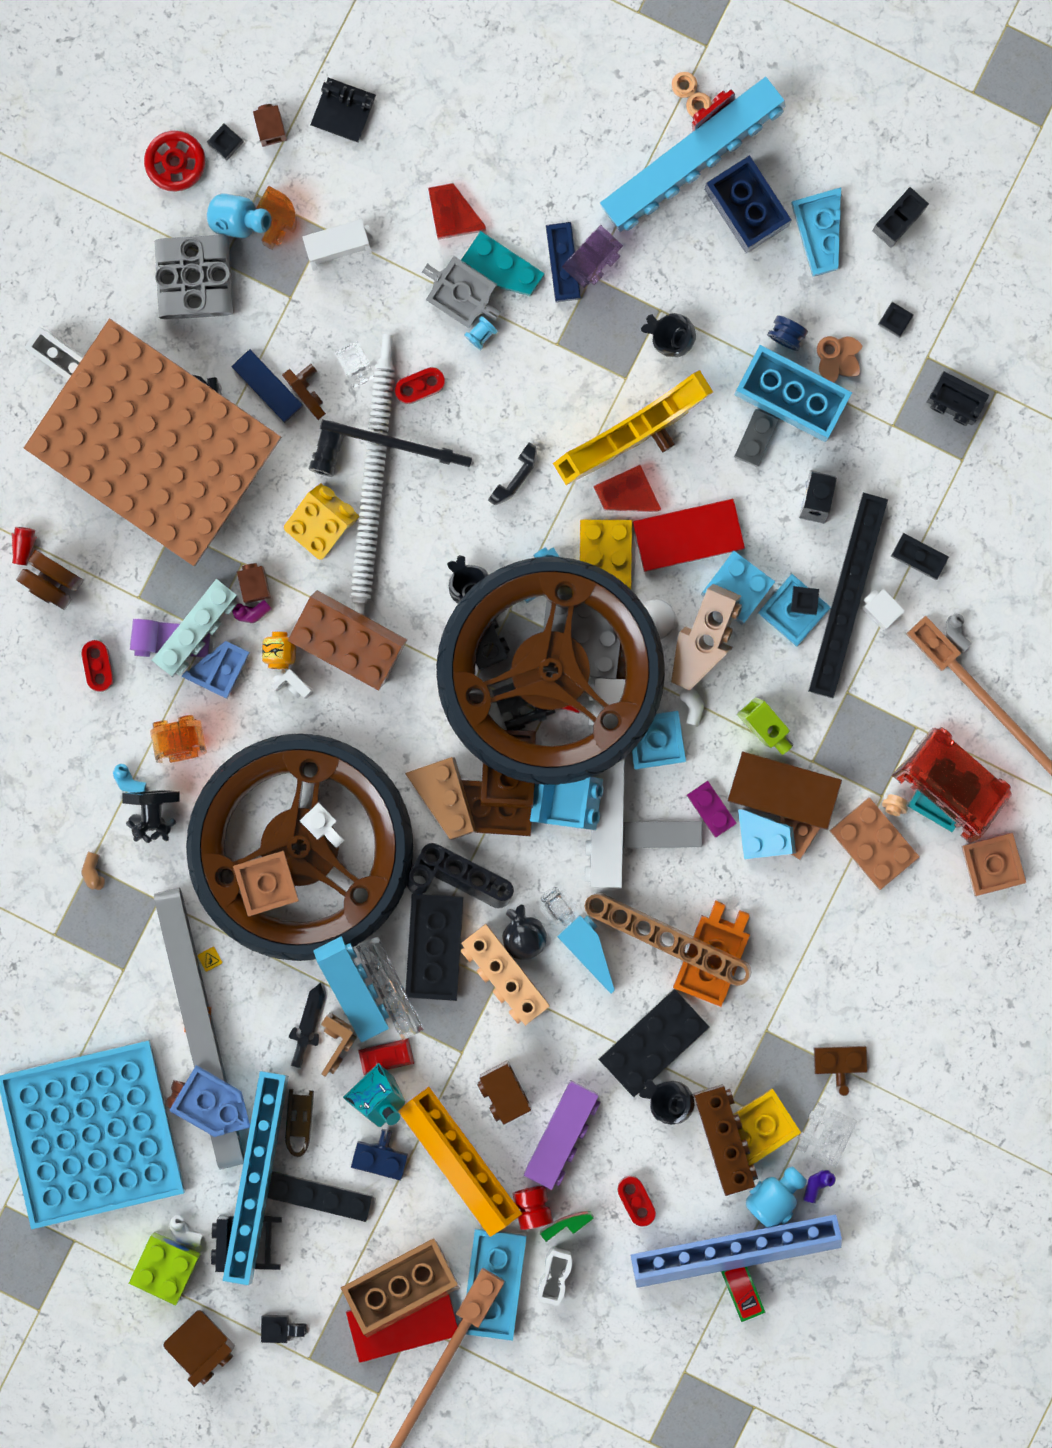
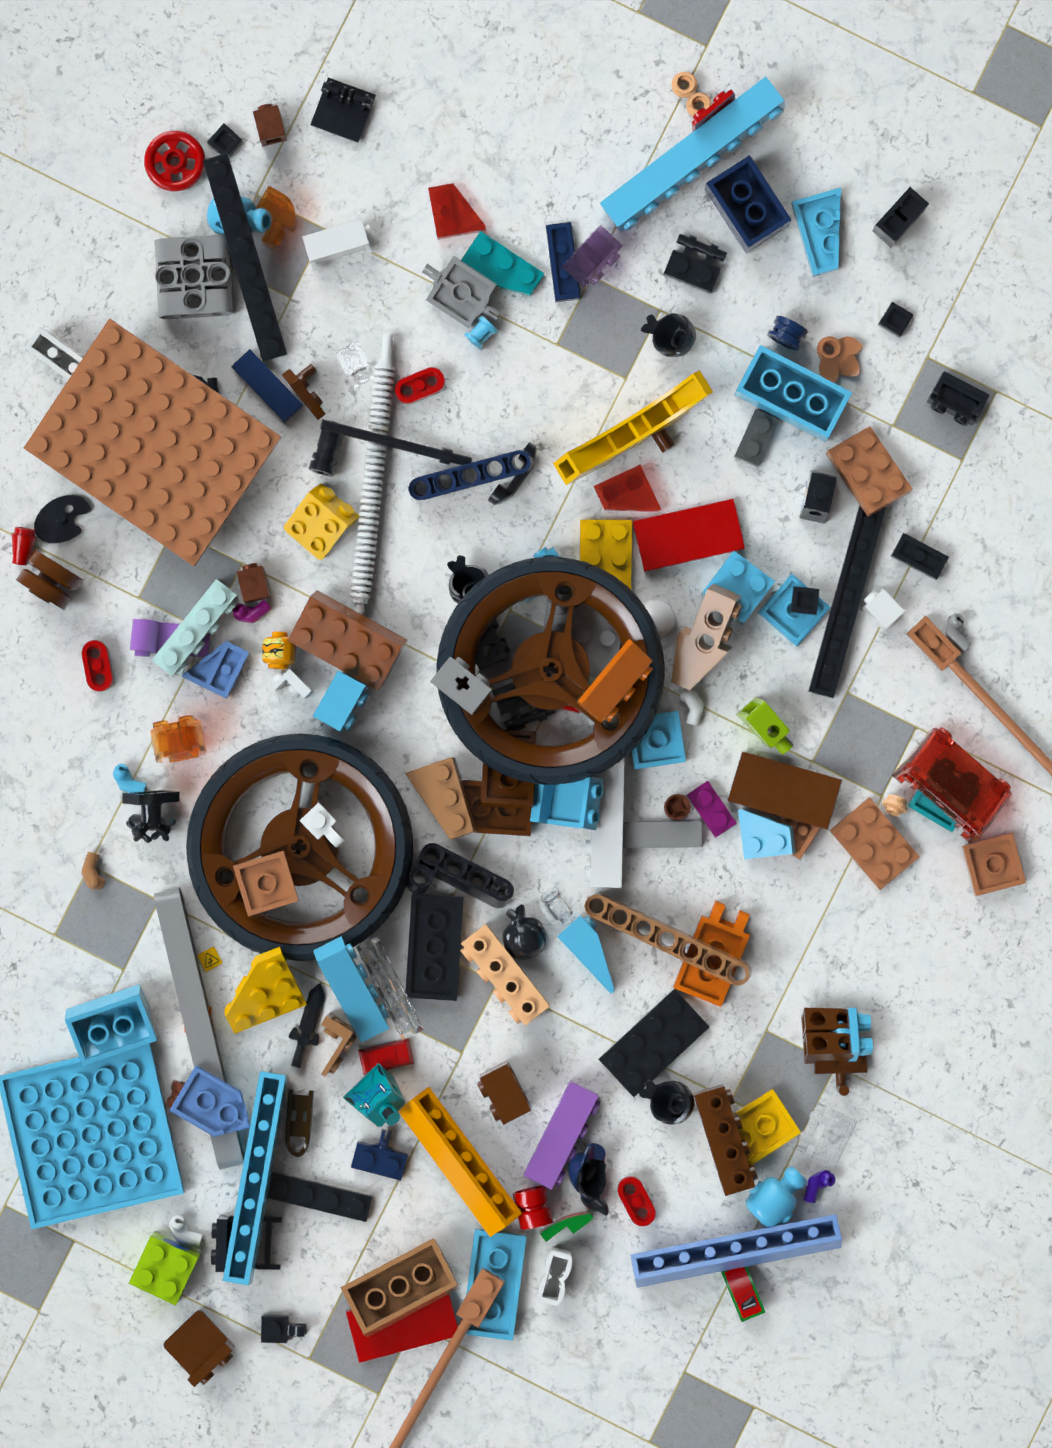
none -> black piece [34,495,91,544]
none -> medium azure slope [65,984,157,1066]
none -> black plate [203,153,287,362]
none -> yellow plate [224,947,307,1034]
none -> medium azure brick [313,671,369,733]
none -> dark blue beam [408,449,534,500]
none -> light grey brick [430,657,492,715]
none -> black hair [568,1143,609,1216]
none -> orange slope [577,639,653,723]
none -> black plate [663,234,727,294]
none -> copper wheel [664,794,691,820]
none -> reddish brown hips [801,1007,873,1064]
none -> nougat plate [826,426,912,517]

